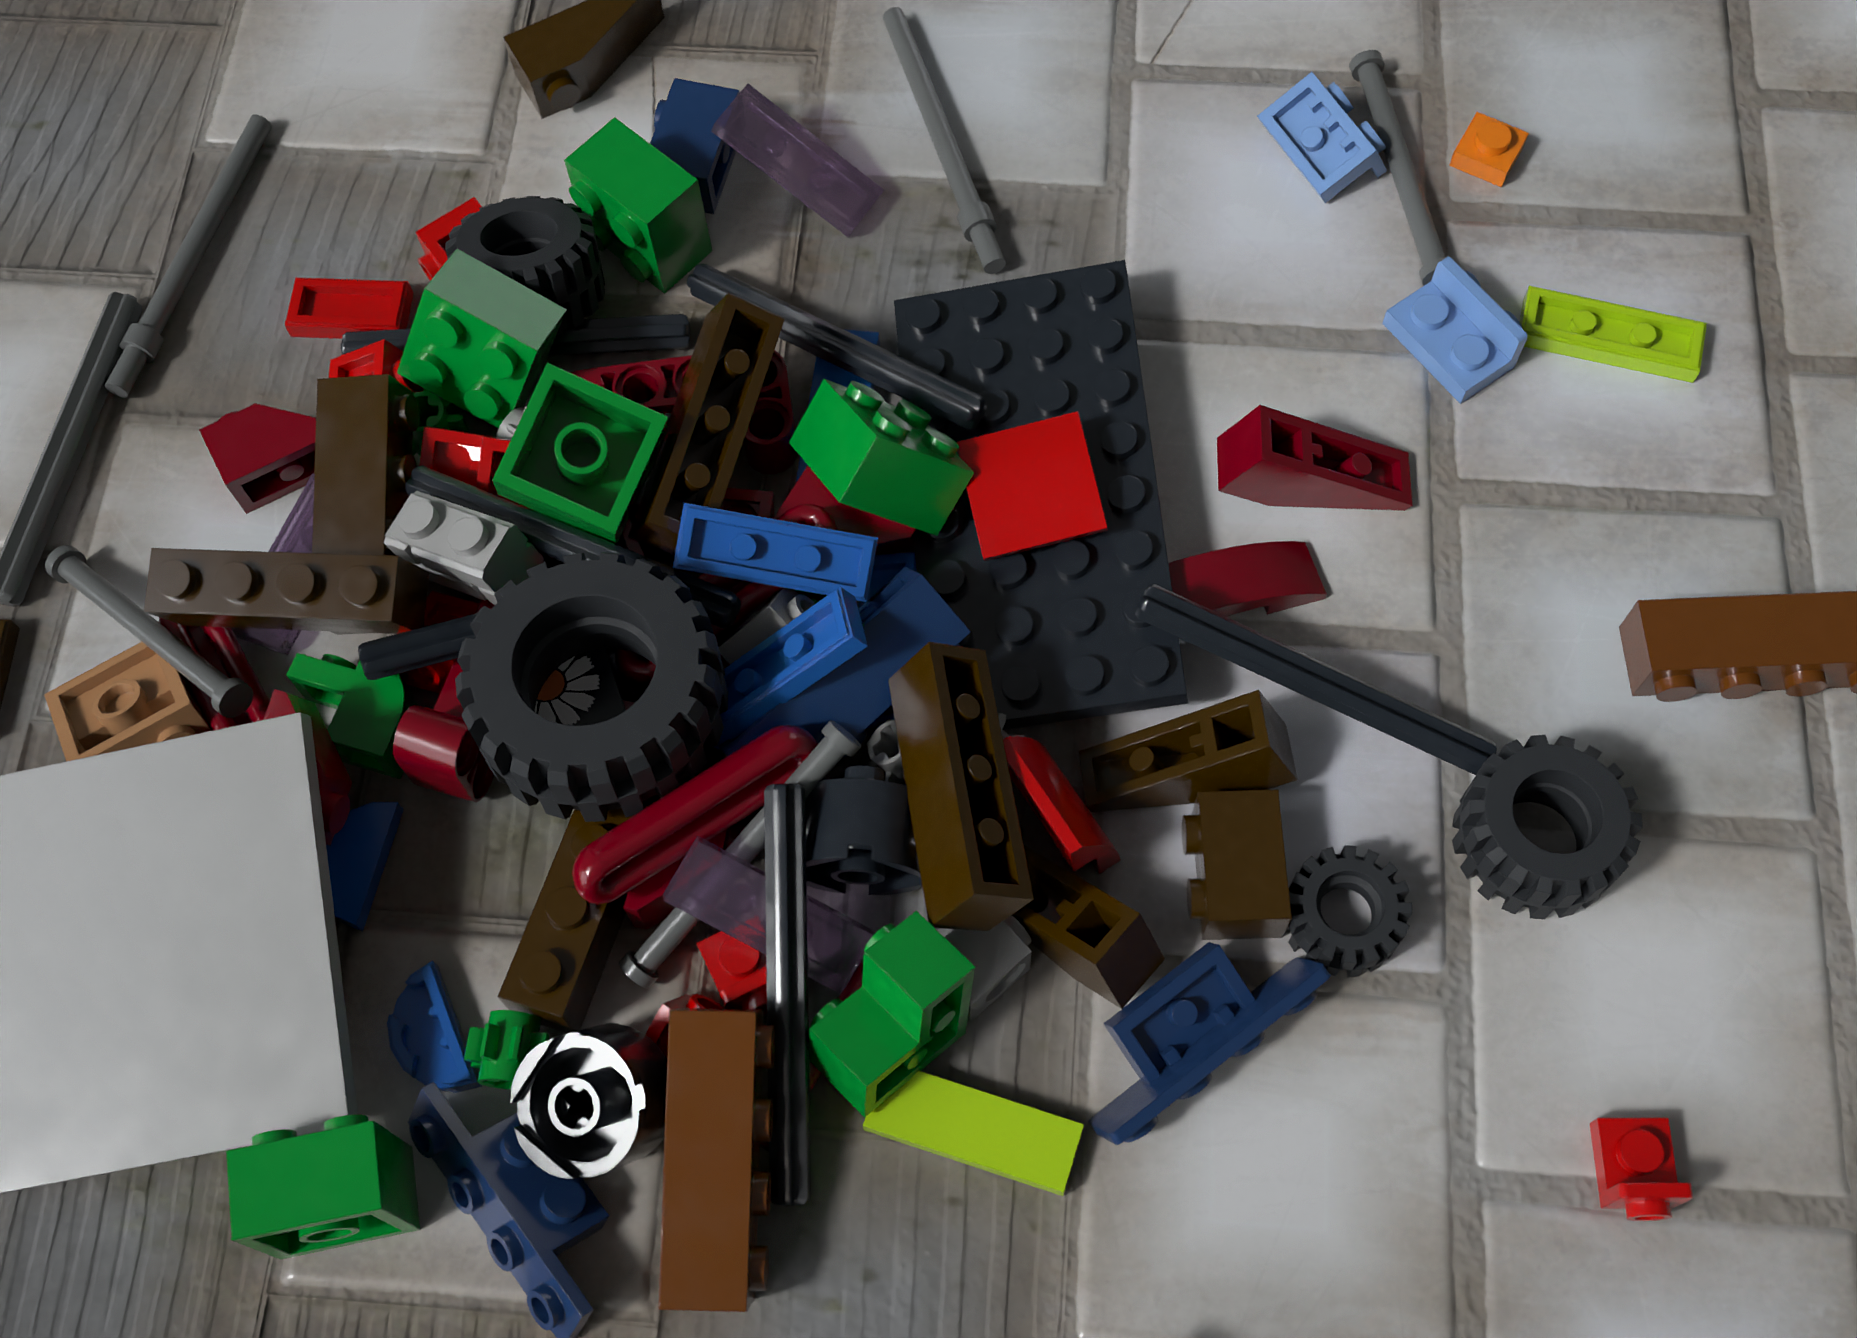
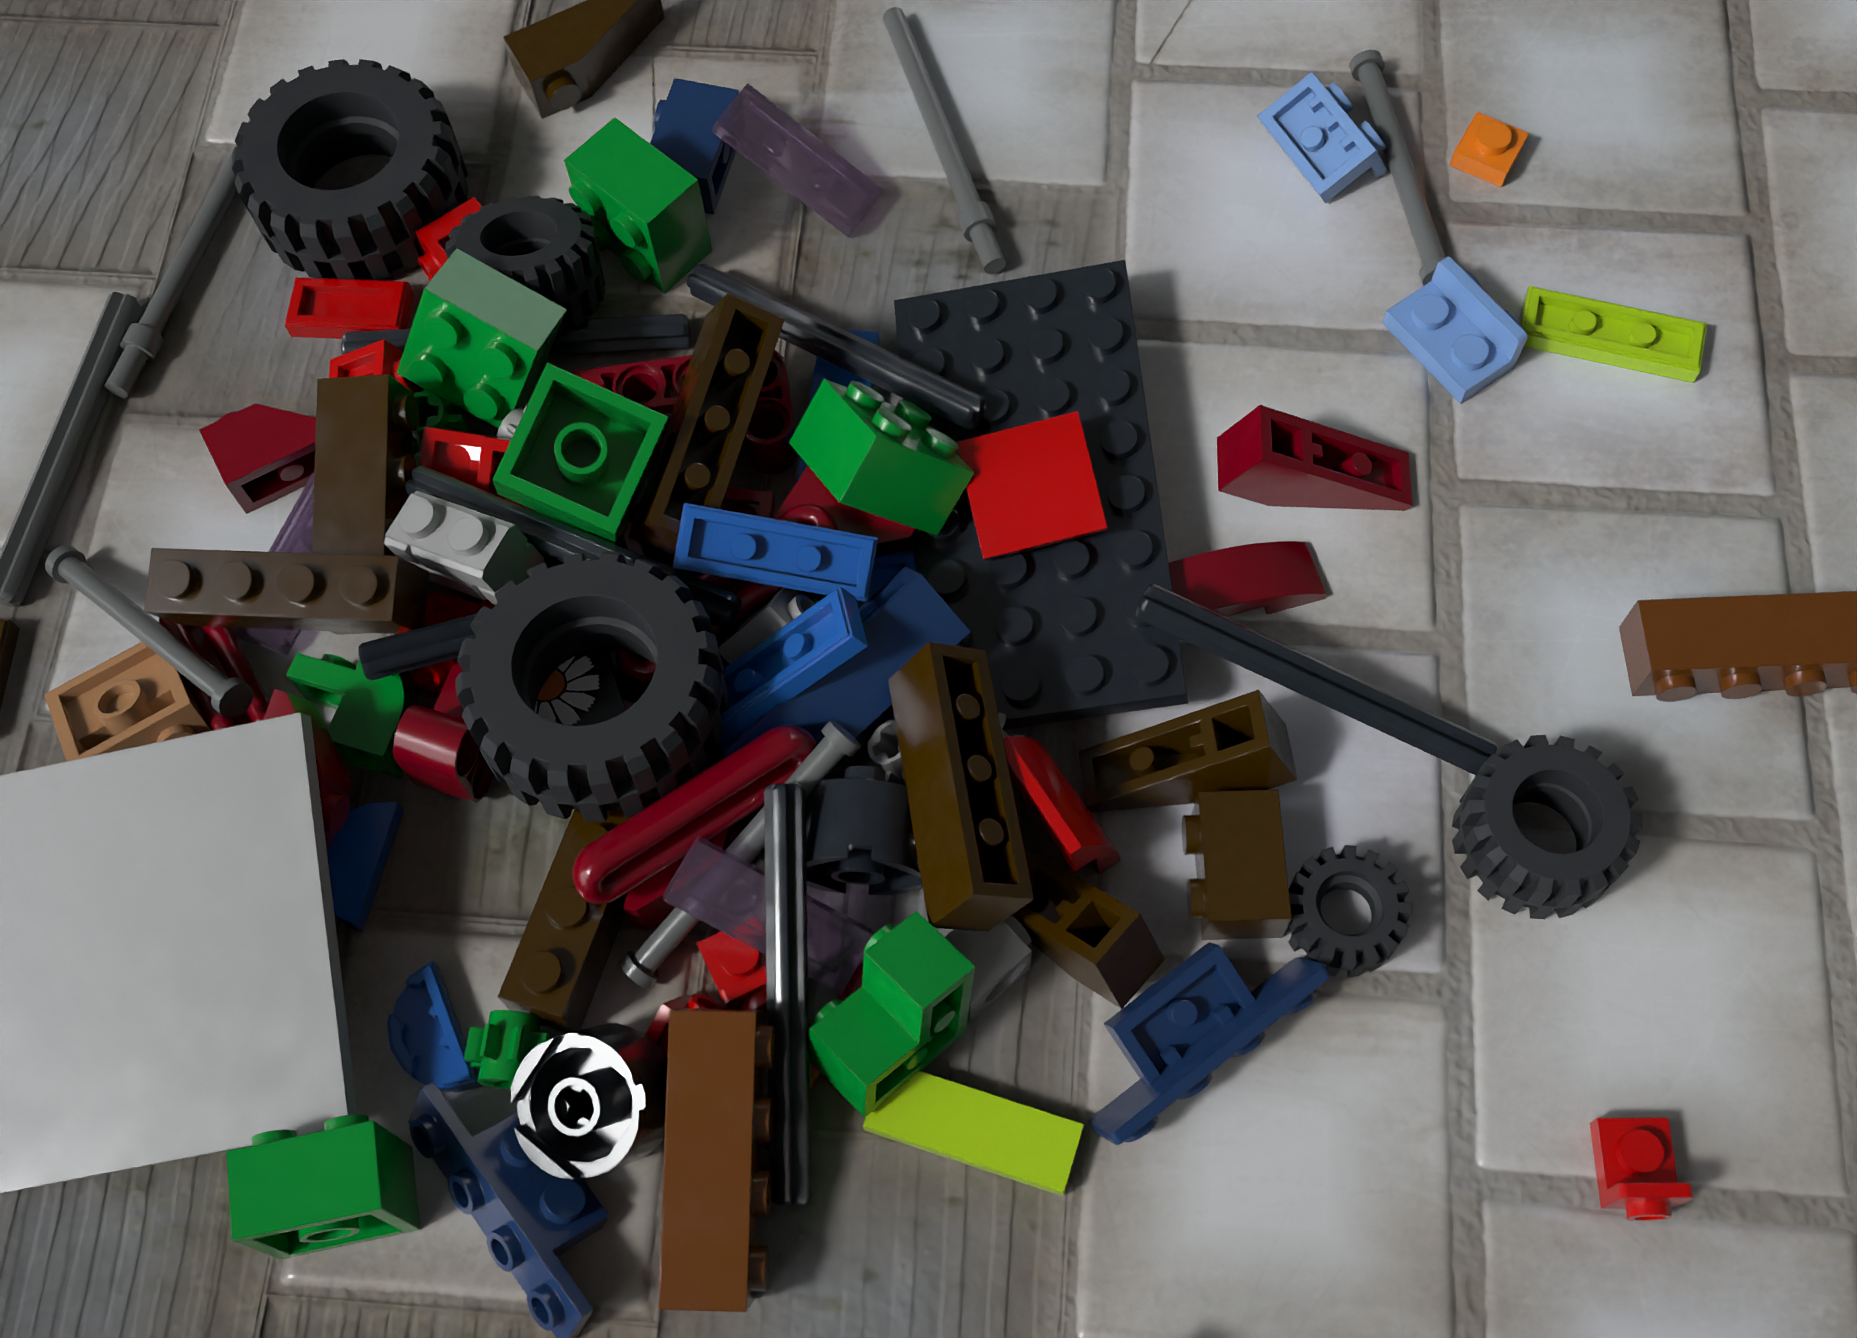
none -> black tyre [232,59,469,280]

